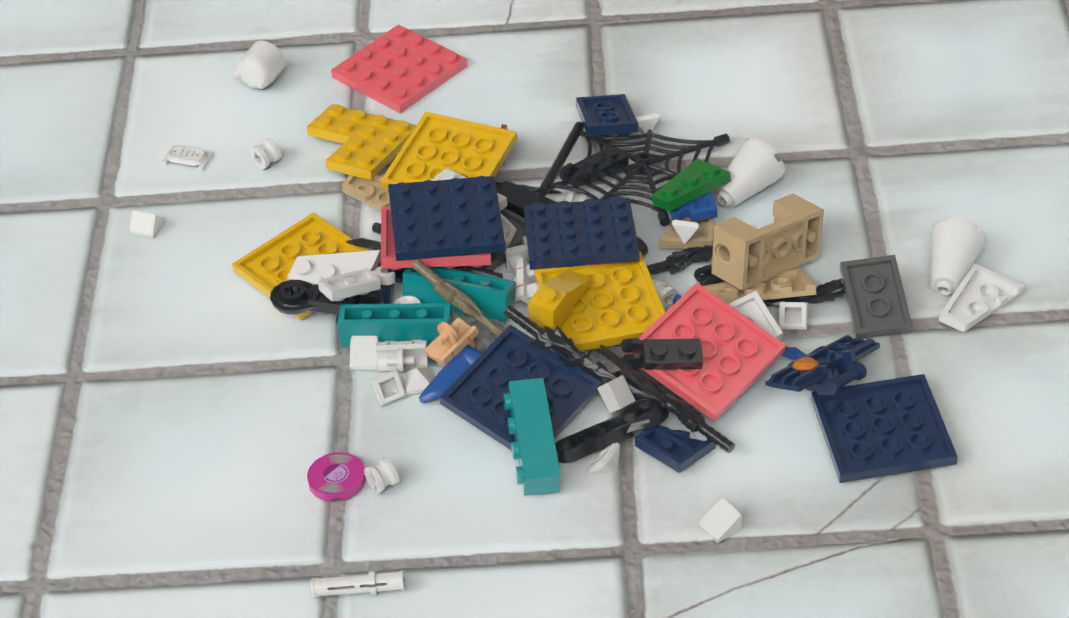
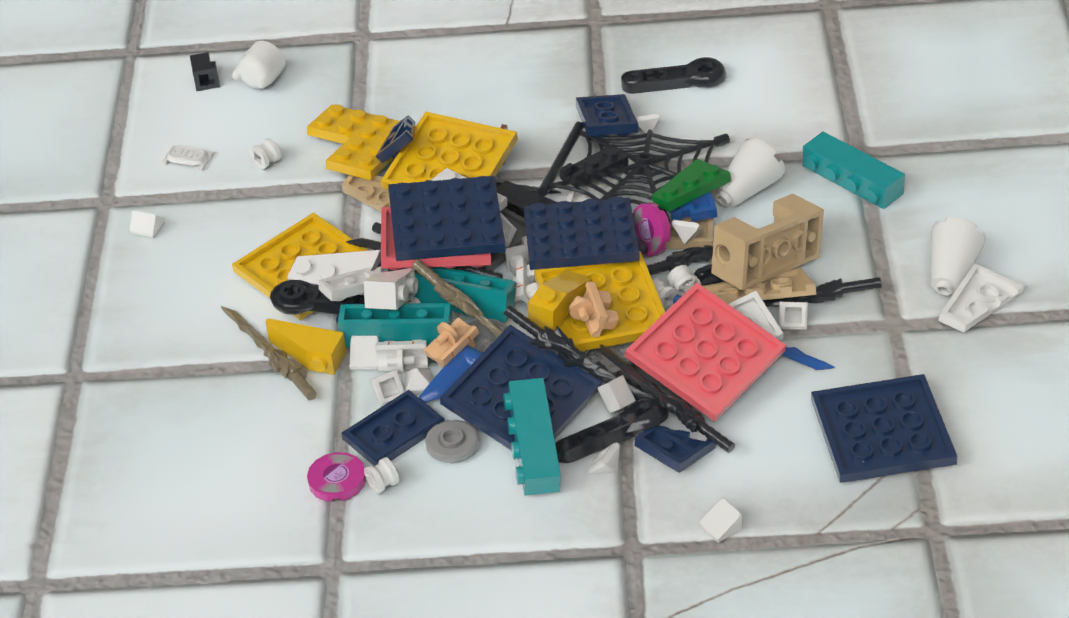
white pin [311,570,405,598] -> none
coral plate [331,24,468,113] -> none
black hinge [620,338,703,370] -> none
dark blue piece [765,335,880,395] -> none
dark grey plate [840,255,912,338] -> none
none -> black brick [190,52,220,91]
none -> dark tan sword [221,306,317,401]
none -> yellow slope [265,318,347,375]
none -> dark blue tile [342,389,445,466]
none -> white slope [364,268,418,310]
none -> dark blue wing [375,115,415,163]
none -> light grey wheel [425,420,480,463]
none -> light nougat hips [569,281,619,337]
none -> black beam [621,57,726,94]
none -> dark pink tile [633,203,671,256]
none -> white wheel [667,265,701,296]
none -> teal brick [802,131,905,209]

